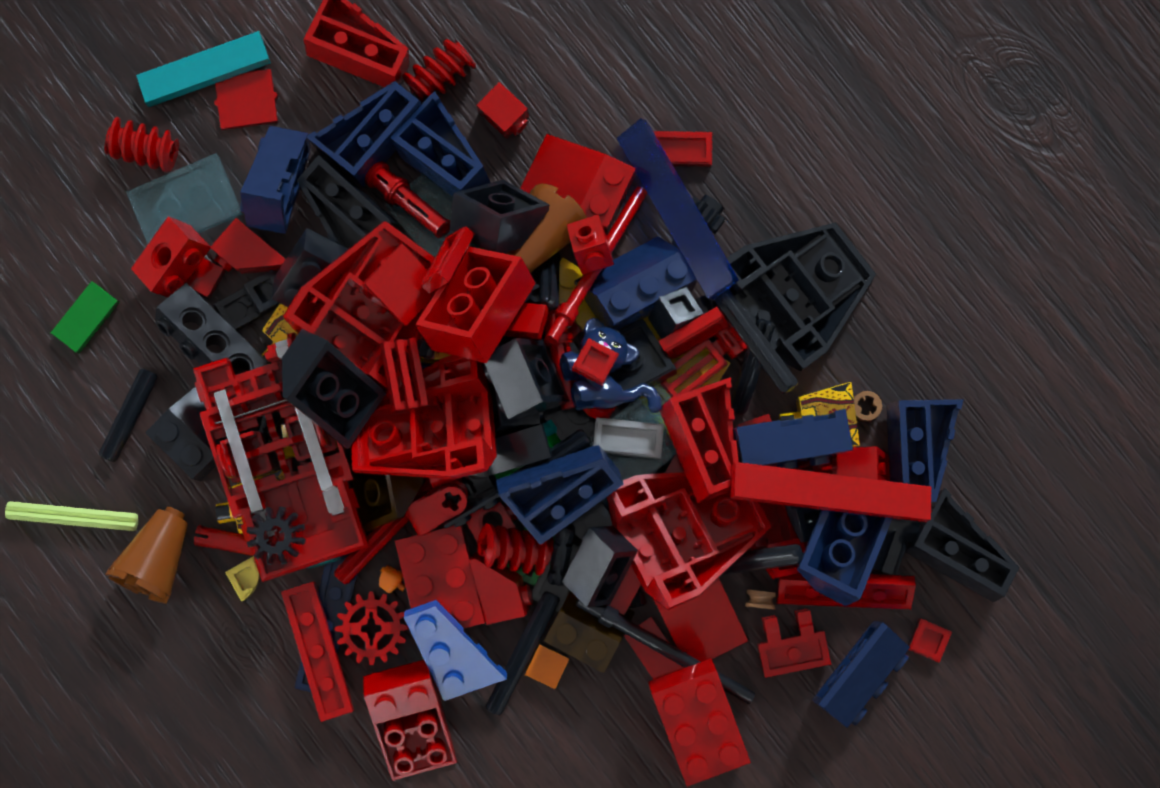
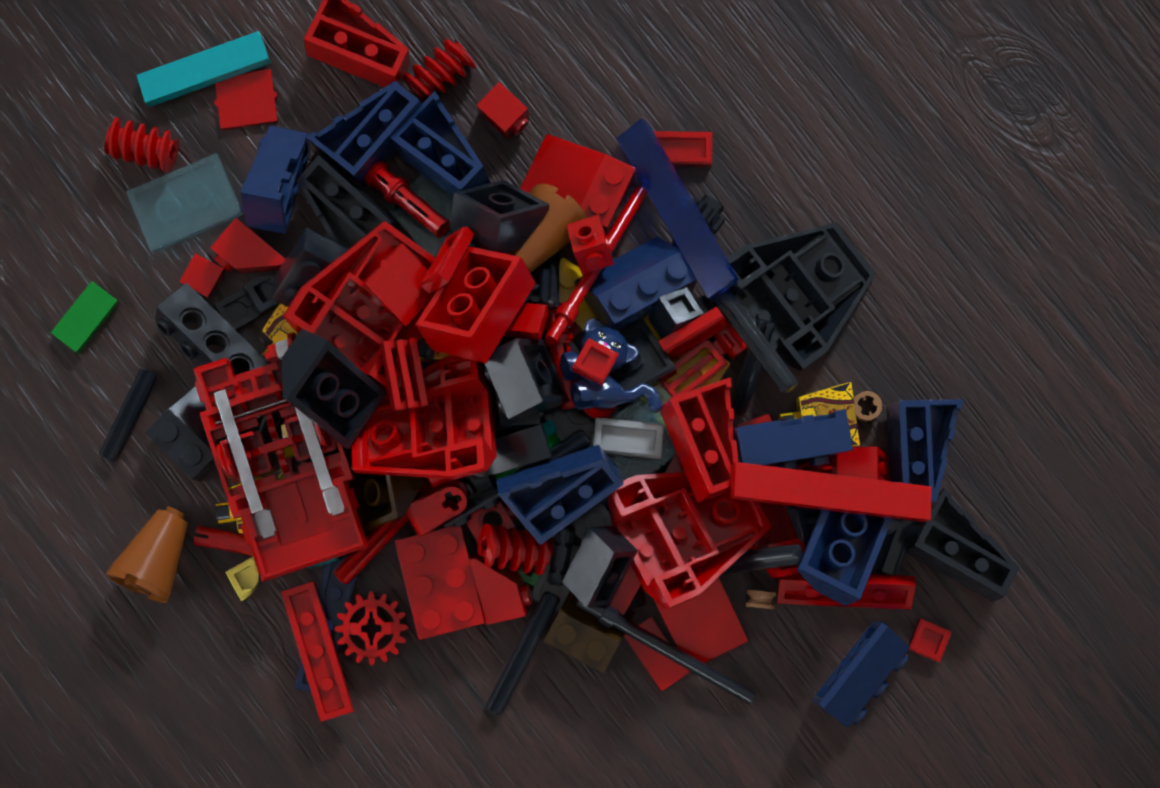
yellowish green axle [5,501,138,531] -> none
red brick [131,216,211,297] -> none
black gear [247,506,306,565] -> none
red slope [363,660,457,781] -> none
orange piece [379,565,406,594] -> none
wing [404,600,507,701] -> none
orange tile [525,644,570,689] -> none
red brick [648,658,751,787] -> none
red plate [757,608,831,678] -> none

